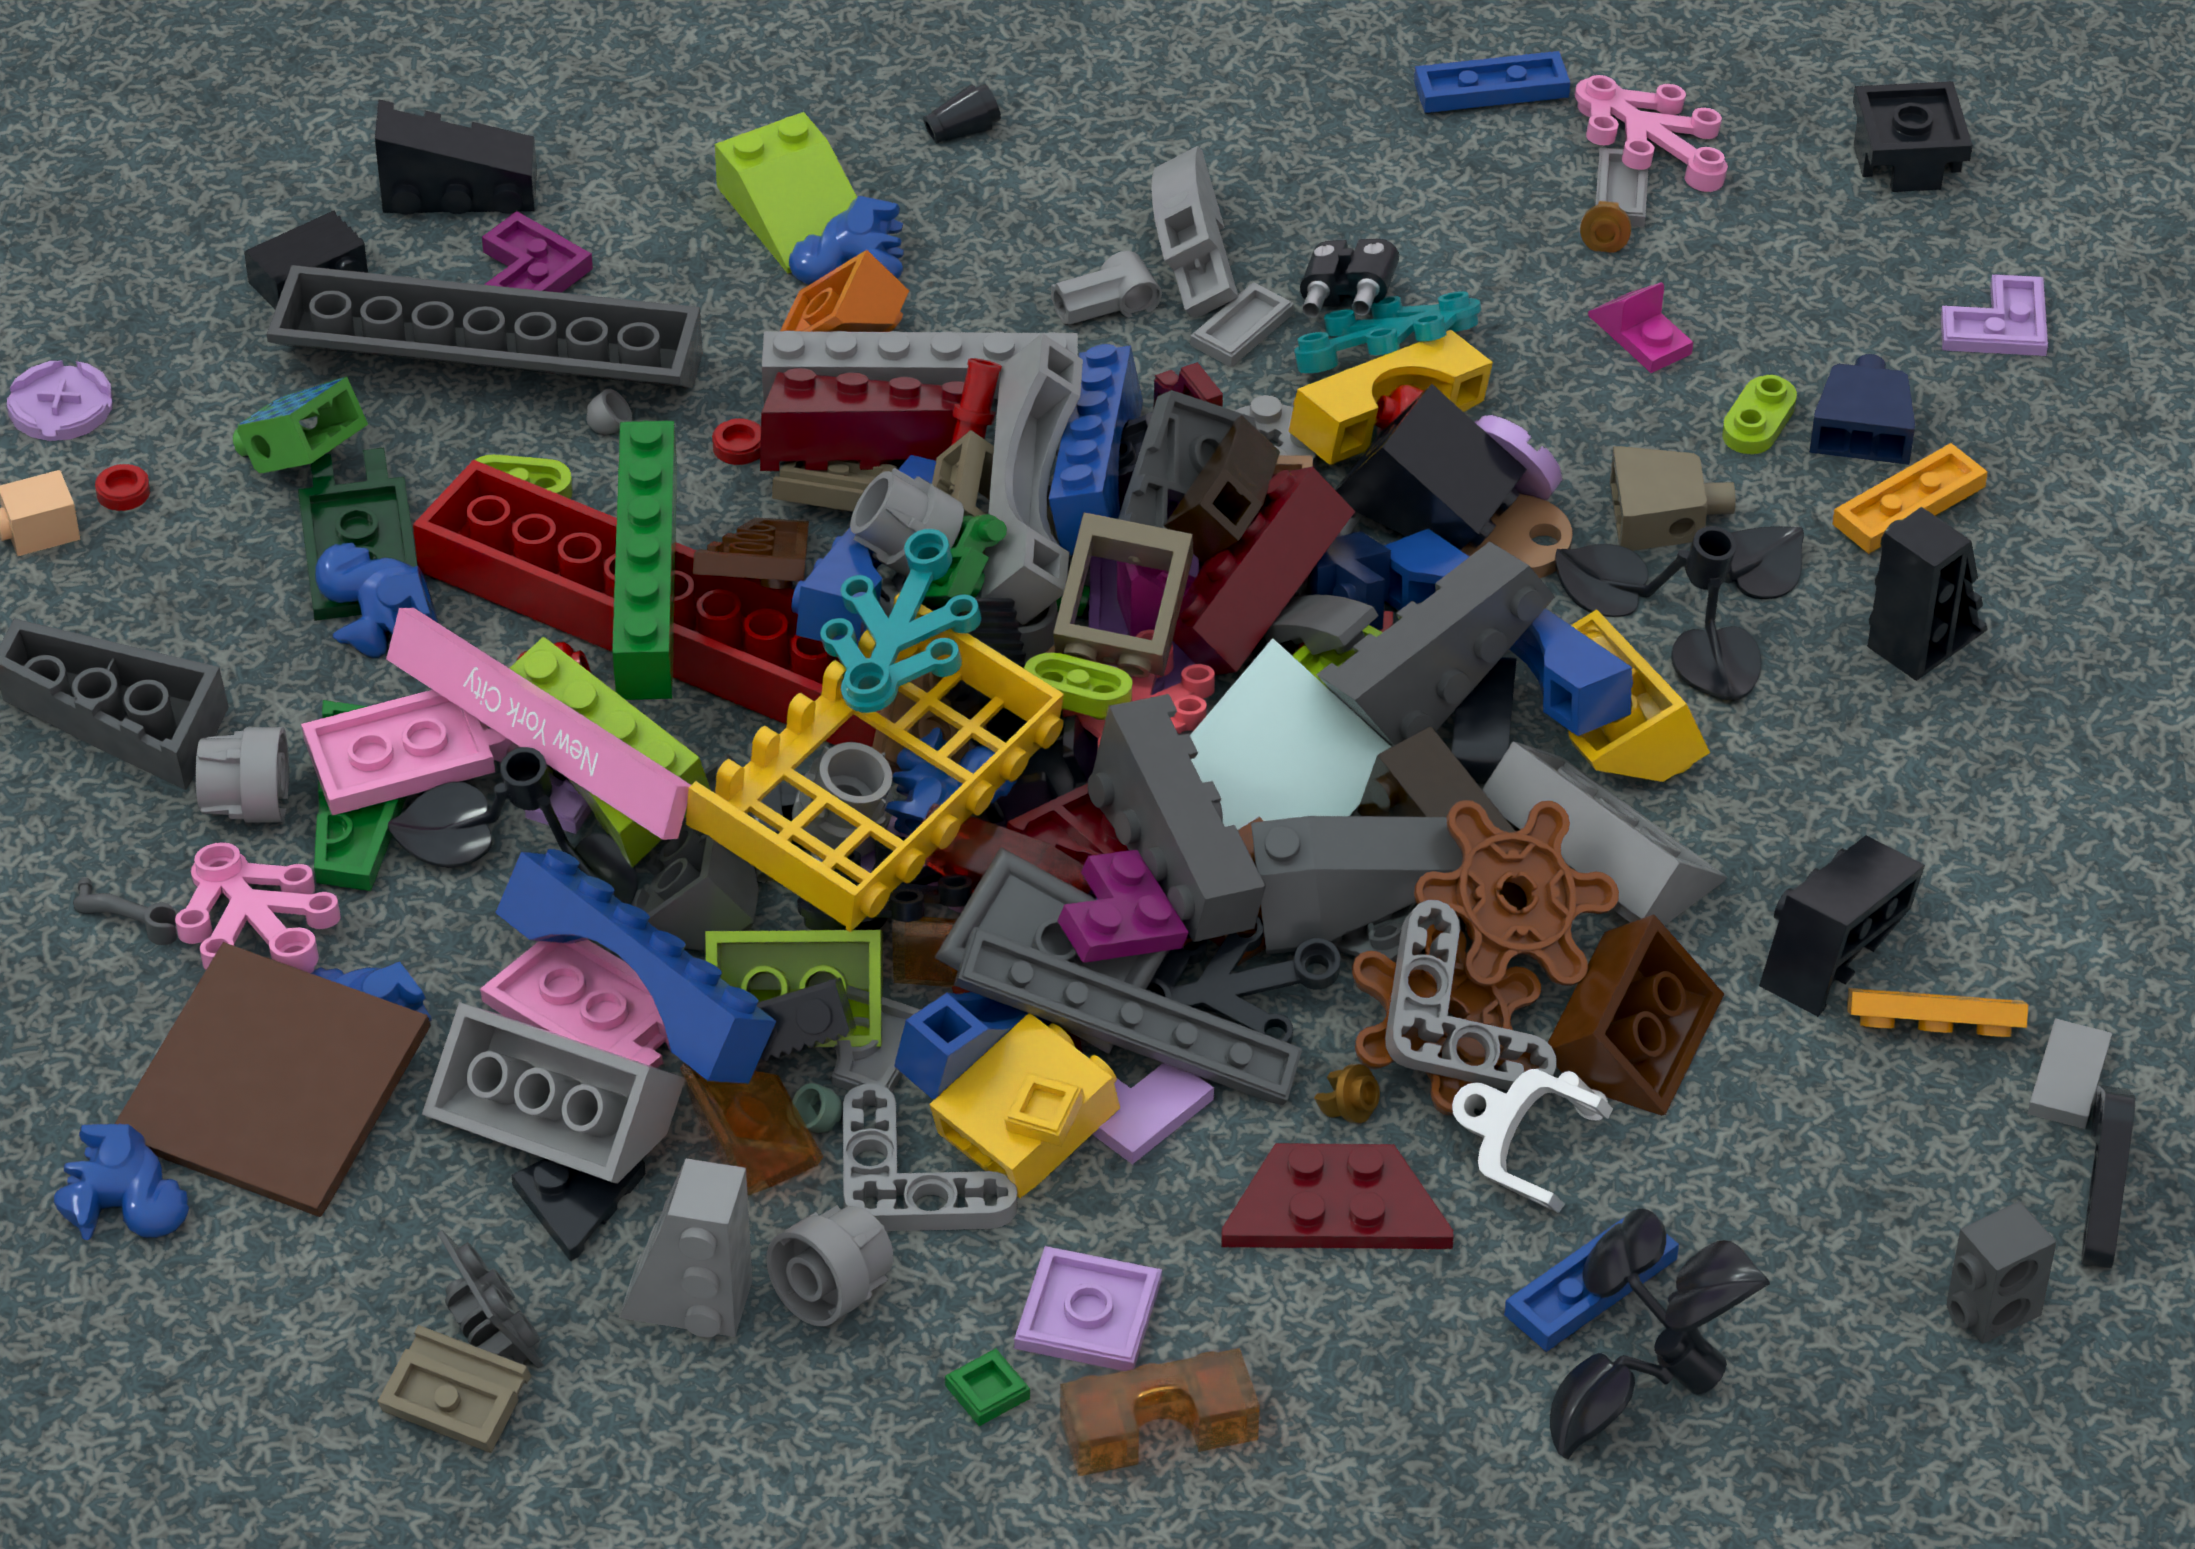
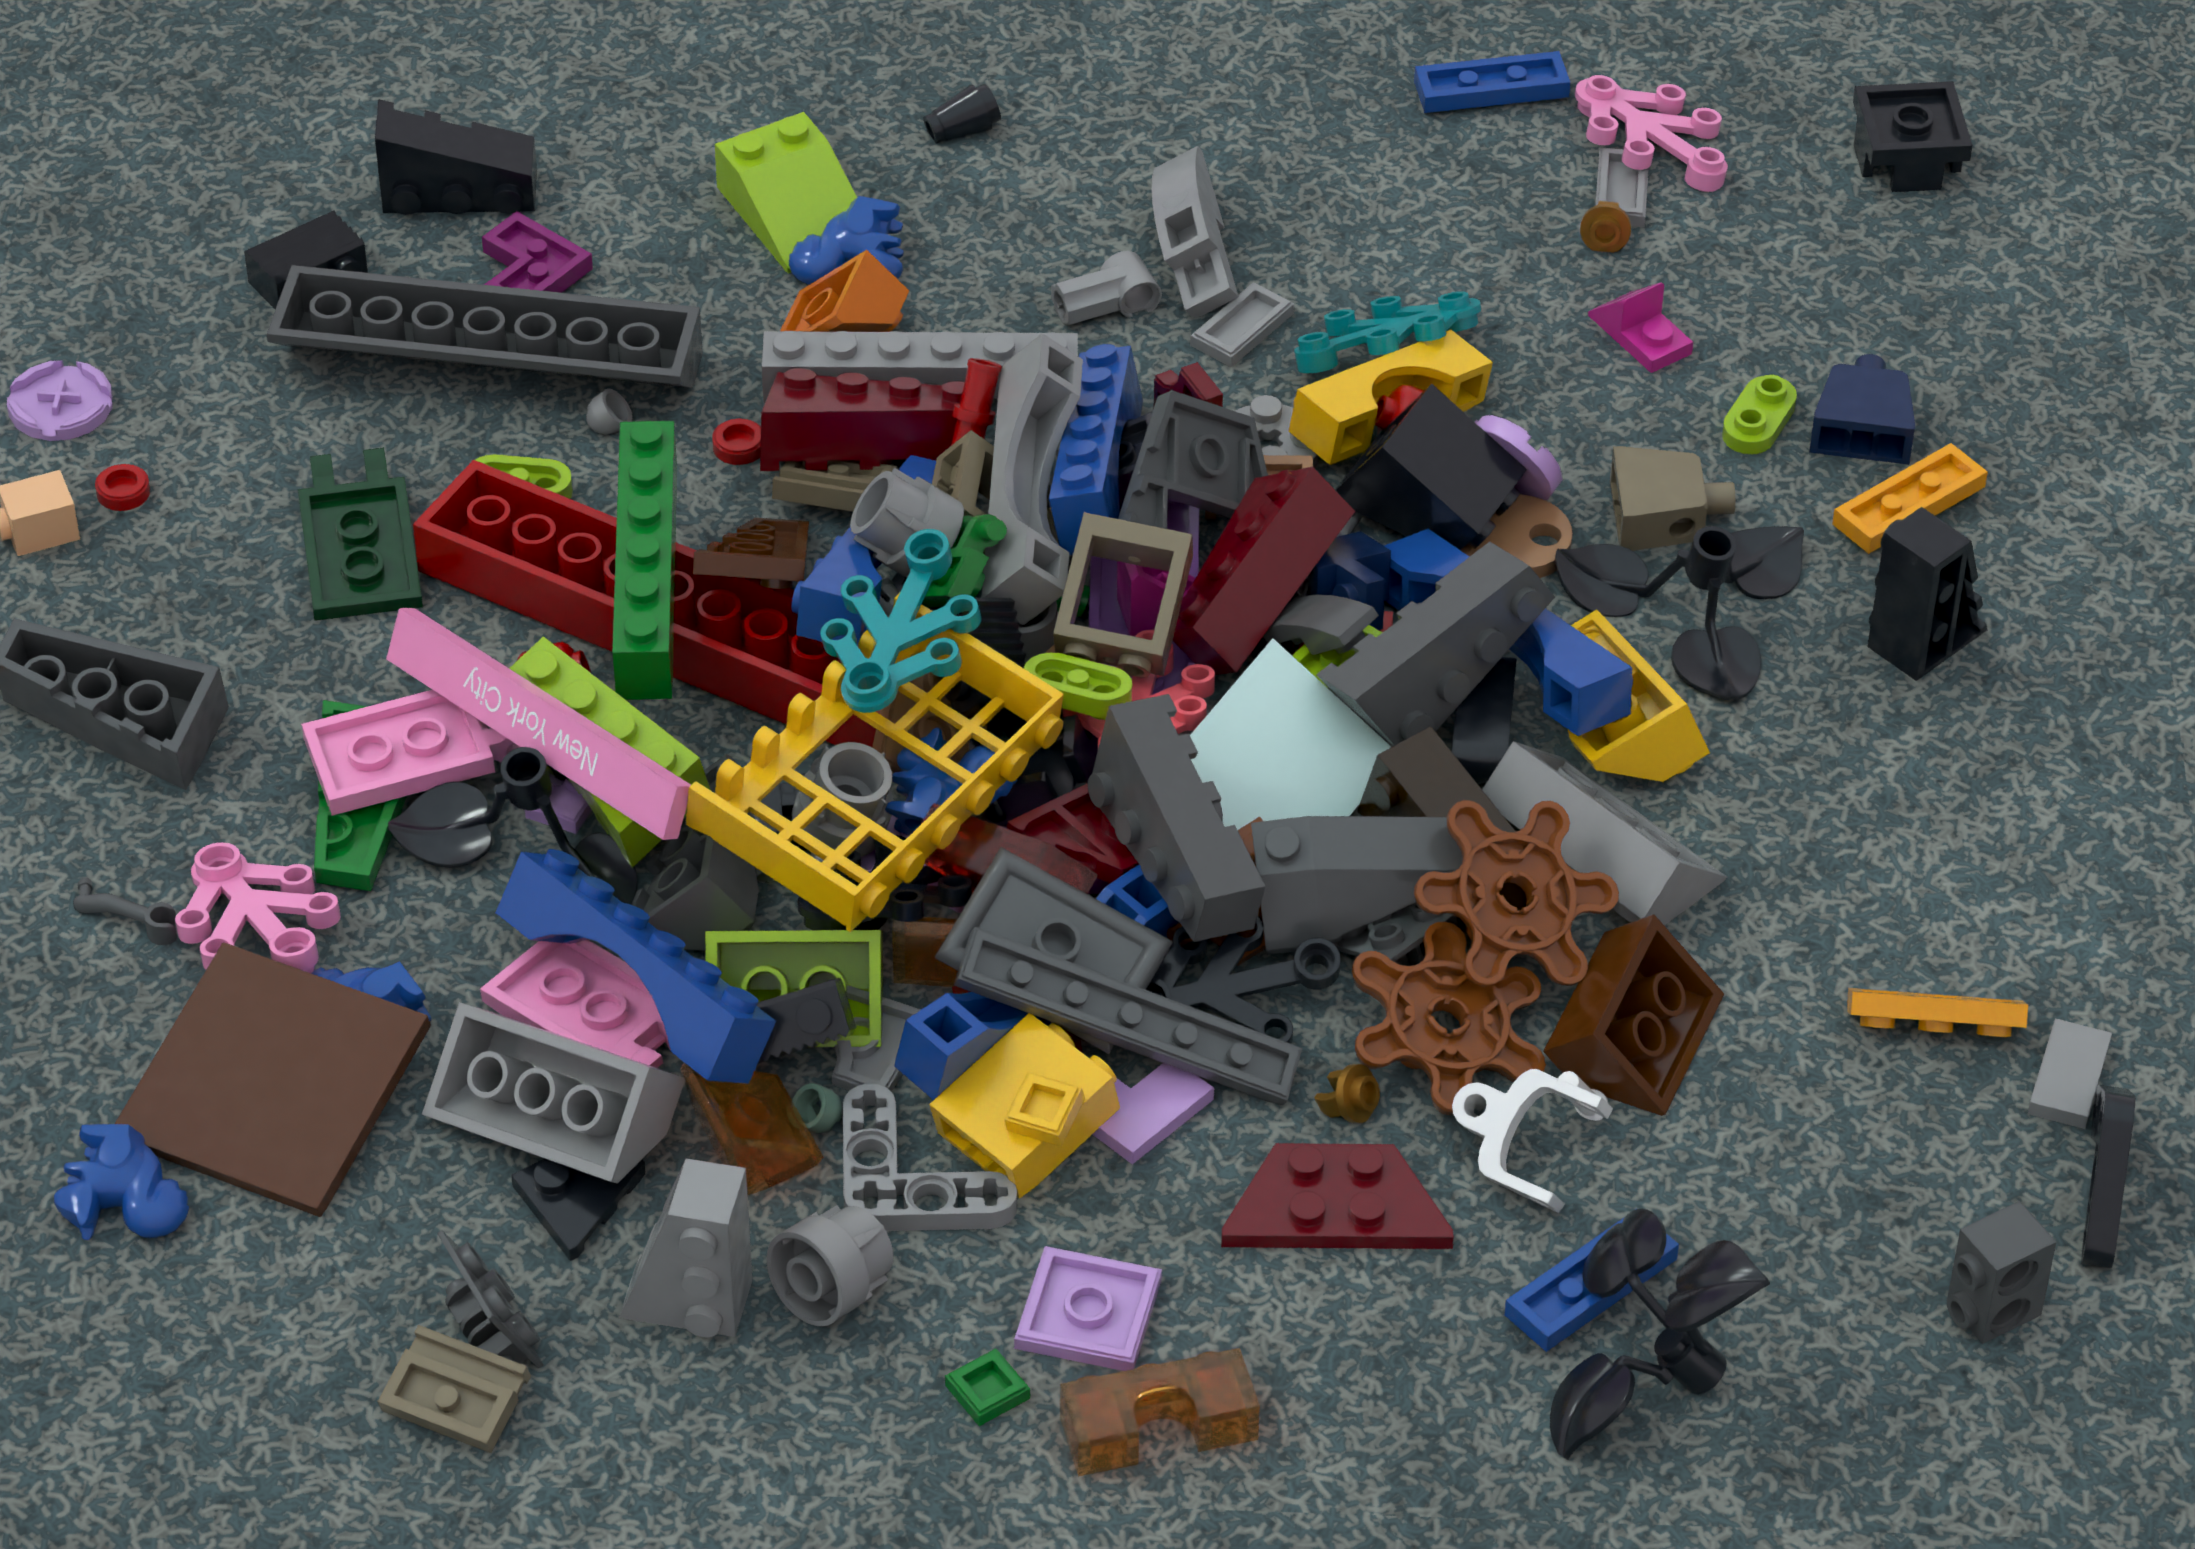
light grey piece [196,727,289,823] -> none
bright green torso [233,376,368,474] -> none
blue animal [315,543,438,658] -> none
magenta plate [1057,850,1189,963] -> none
dark brown slope [1164,415,1280,562] -> none
black piece [1300,238,1399,318] -> none
light grey beam [1385,900,1556,1090] -> none
black wedge [1759,835,1925,1017] -> none
lavender tile [1941,275,2048,356] -> none

